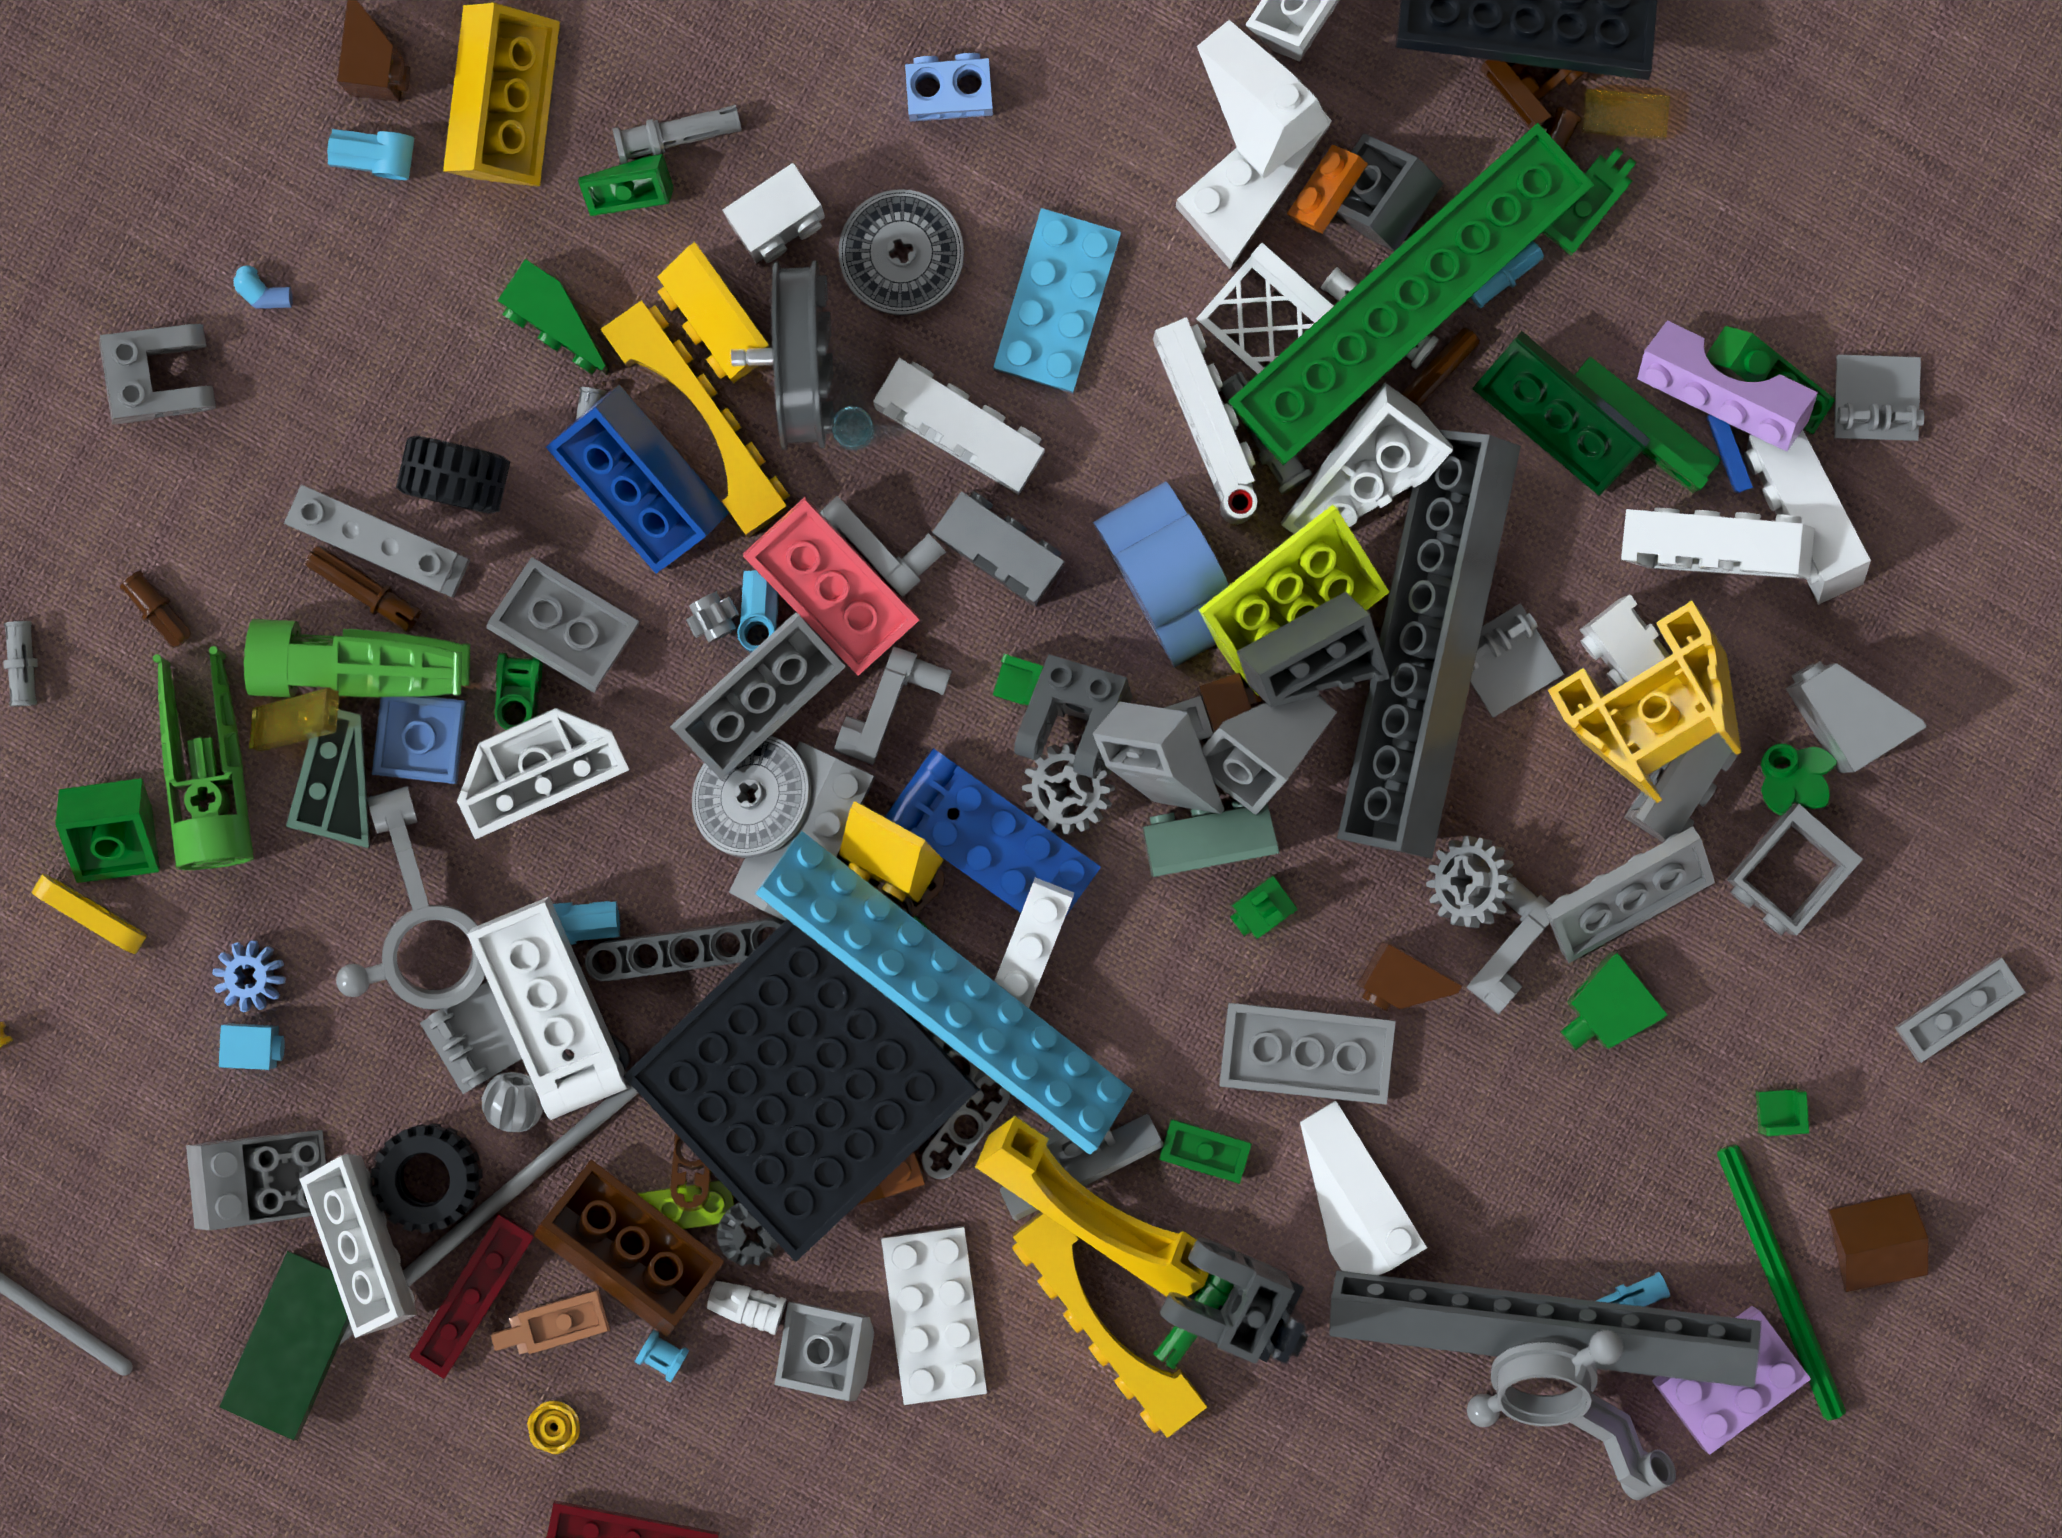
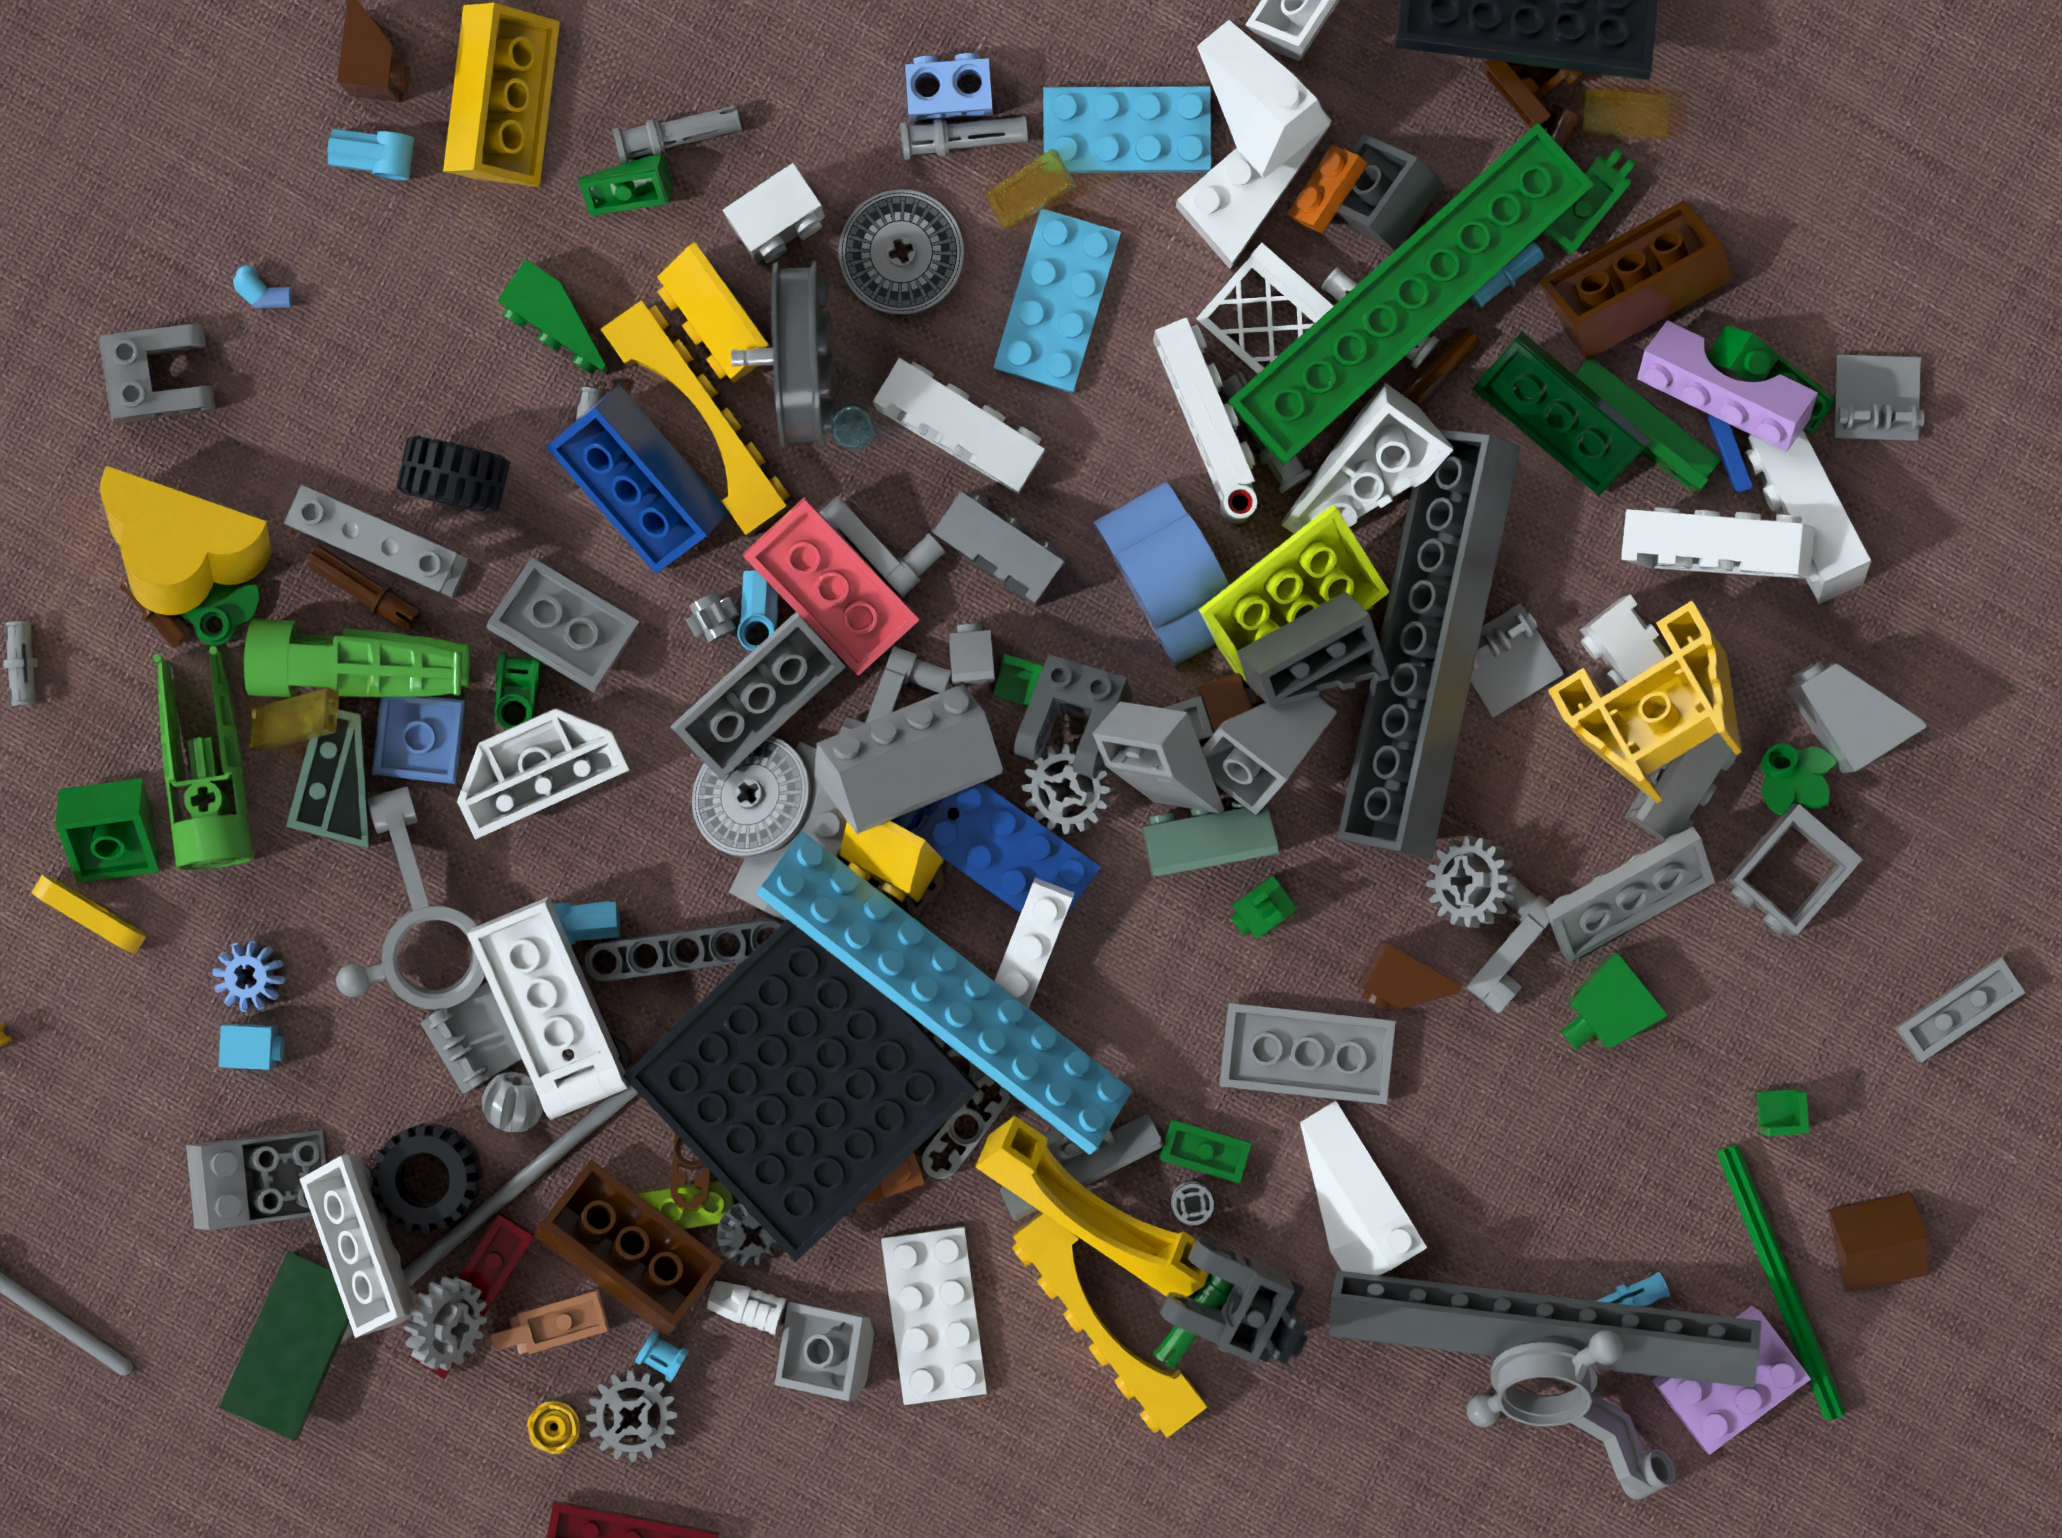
none -> yellow brick [100,466,272,615]
none -> green plate [180,583,260,646]
none -> light grey gear [405,1277,487,1371]
none -> light grey gear [586,1368,679,1462]
none -> light grey slope [814,684,1003,834]
none -> light grey pin [900,116,1028,160]
none -> light grey slope [949,623,995,686]
none -> clear yellow tile [984,149,1077,230]
none -> medium azure plate [1043,86,1211,173]
none -> light grey wheel [1171,1180,1214,1225]
none -> reddish brown slope [1539,200,1734,360]

